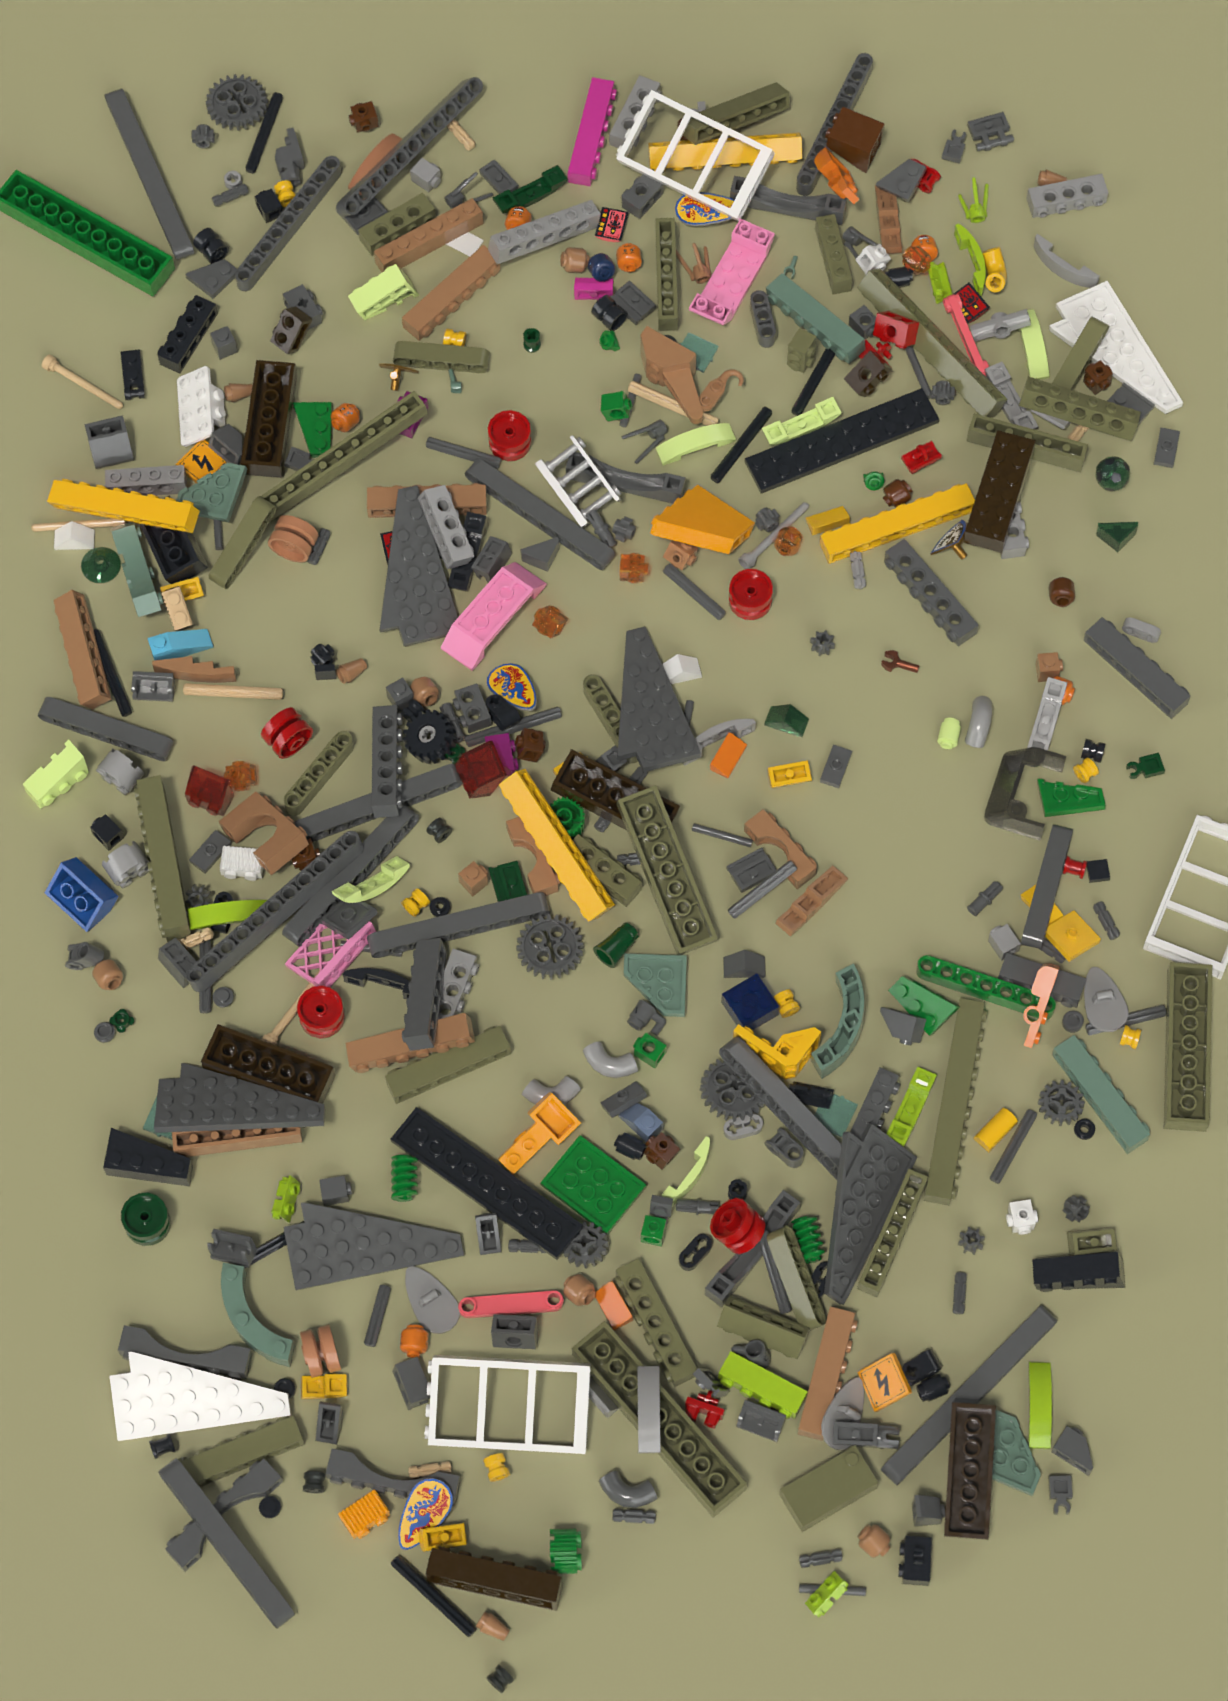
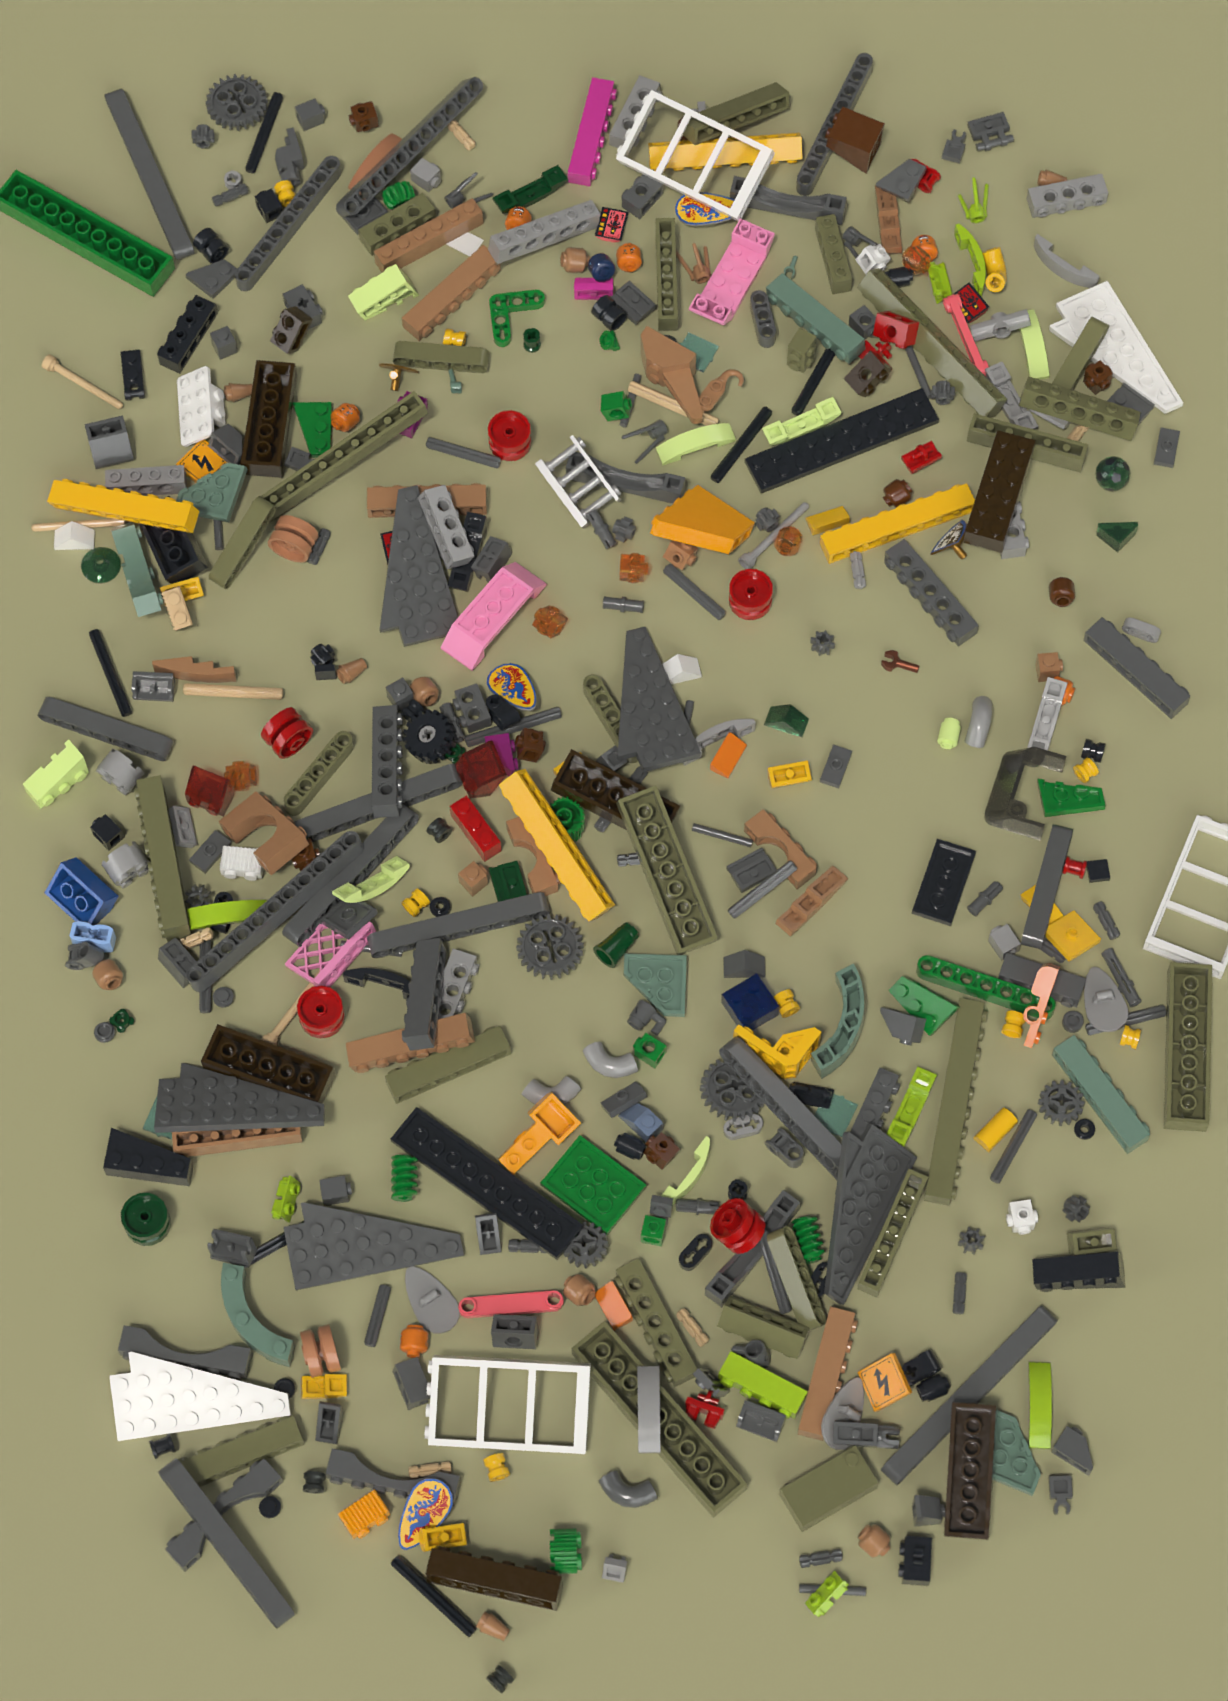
medium nougat brick [53,590,111,710] -> none
medium azure slope [147,629,214,660] -> none
dark grey beam [465,458,615,570] -> none
dark grey plate [479,159,518,194] -> none
dark grey slope [520,537,560,572] -> none
olive brick [573,834,642,907] -> none
light grey slope [589,1376,619,1418] -> none
dark grey axle [612,1509,656,1524] -> none
orange plate [814,147,859,204] -> none
green plate [863,471,884,491] -> none
dark green plate [1126,752,1165,779] -> none
none -> light blue brick [69,921,116,953]
none -> light grey plate [168,806,197,848]
none -> dark grey brick [295,98,326,131]
none -> green gear [382,181,415,210]
none -> red brick [450,795,502,862]
none -> green beam [489,290,545,347]
none -> light grey tile [602,1554,627,1583]
none -> dark grey pin [603,596,644,613]
none -> tan axle [676,1308,709,1347]
none -> black plate [912,839,976,926]
none -> yellow wheel [1001,1011,1026,1038]
none -> dark grey pin [1101,948,1142,1007]

